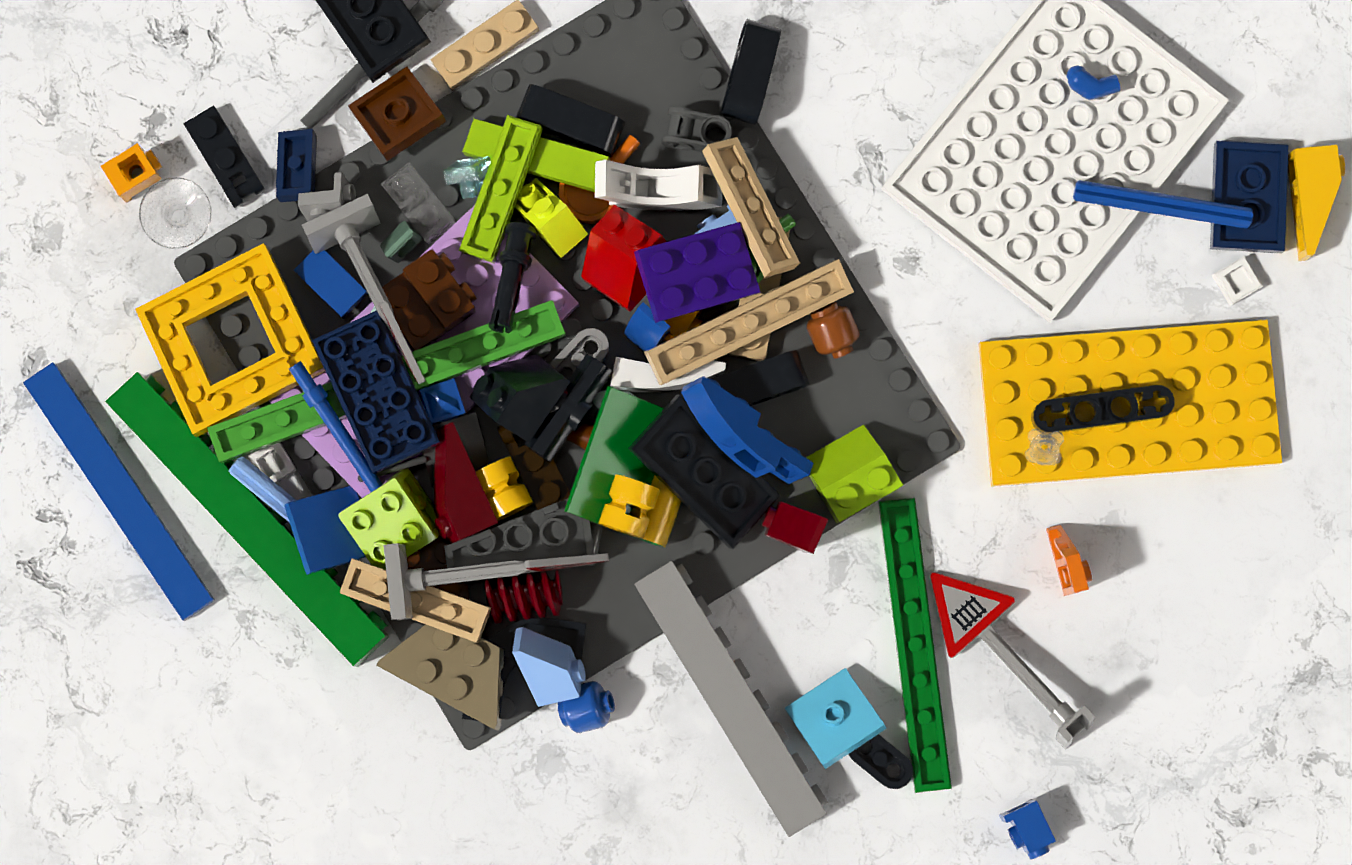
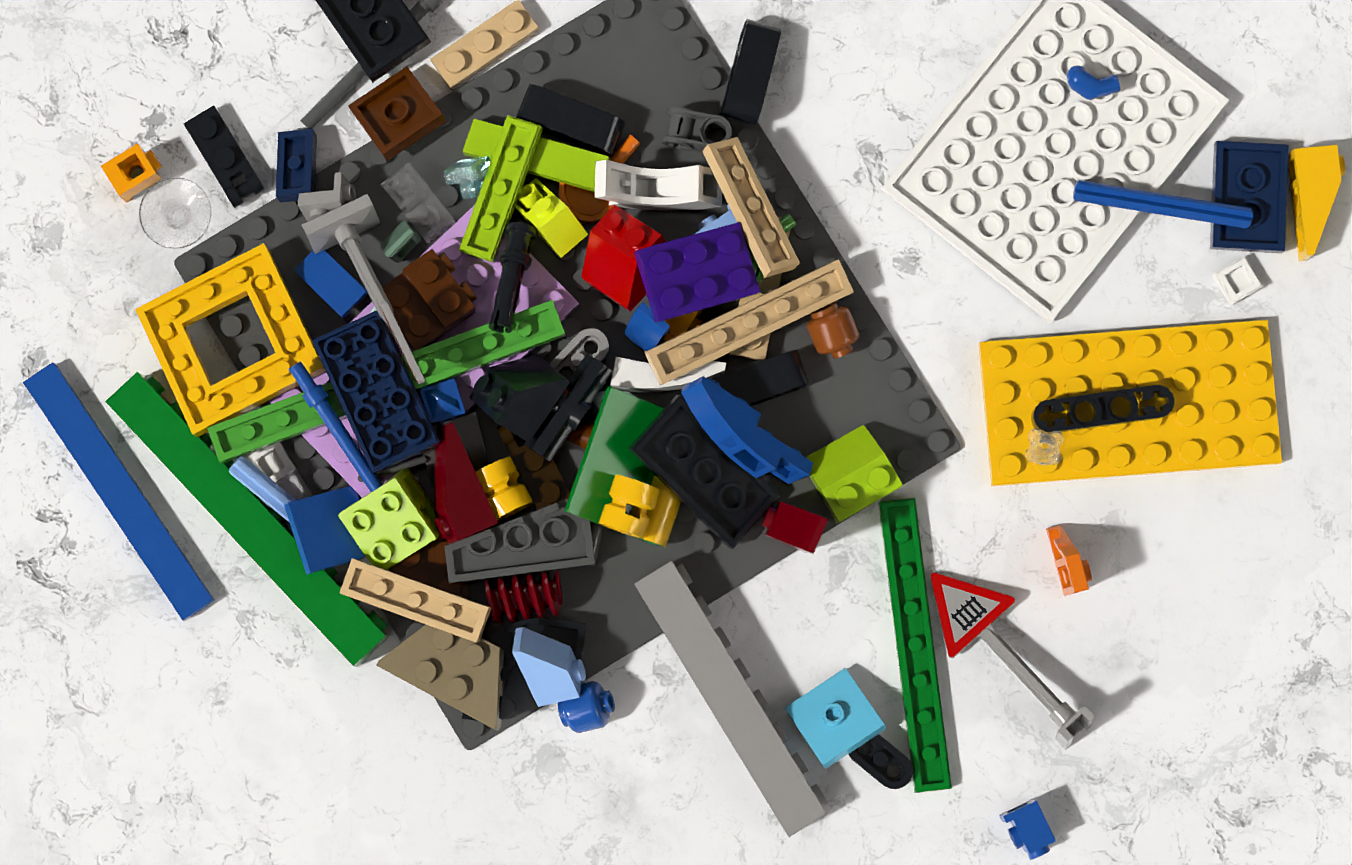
light grey piece [384,543,609,620] -> none

